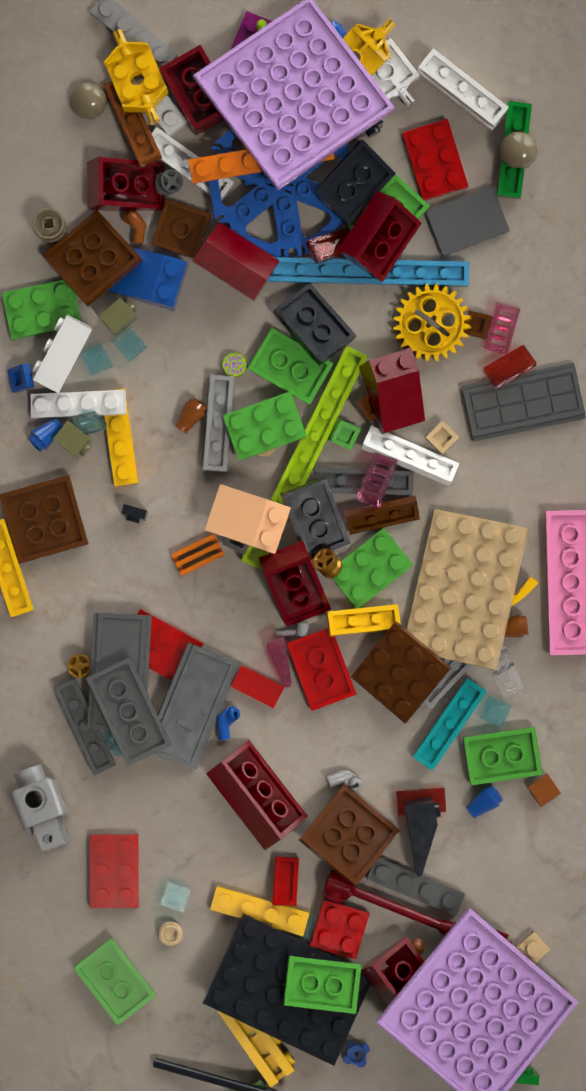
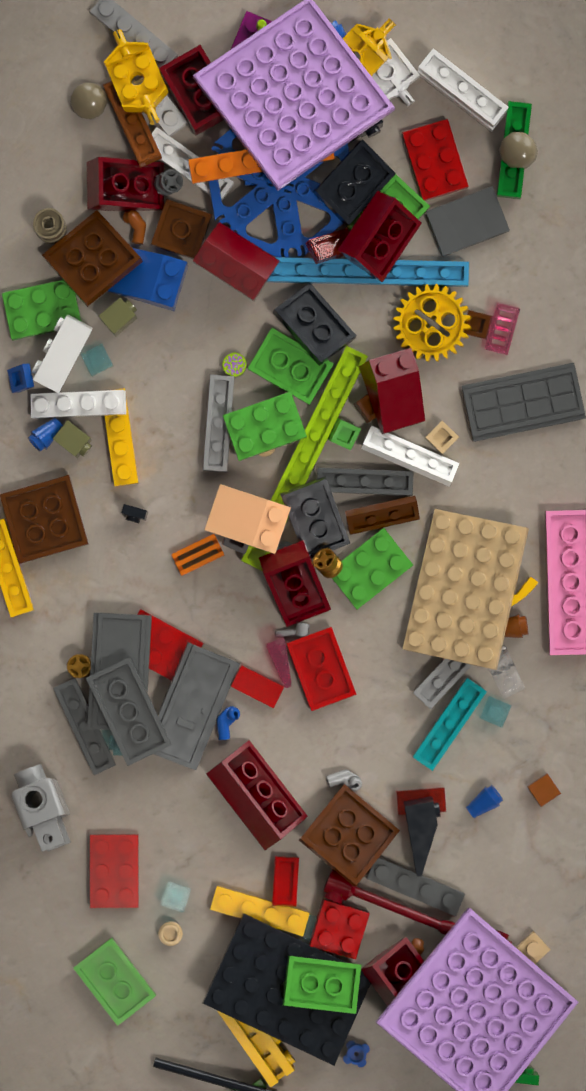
clear light blue tile [73,411,107,435] -> none
clear light blue tile [114,328,147,363] -> none
dark orange cone [175,397,207,434] -> none
yellow plate [326,604,401,637] -> none
reddish brown plate [351,621,452,724] -> none
clear pink slope [358,453,398,508] -> none
bright green plate [463,727,542,785] -> none
clear red tile [483,344,537,389] -> none

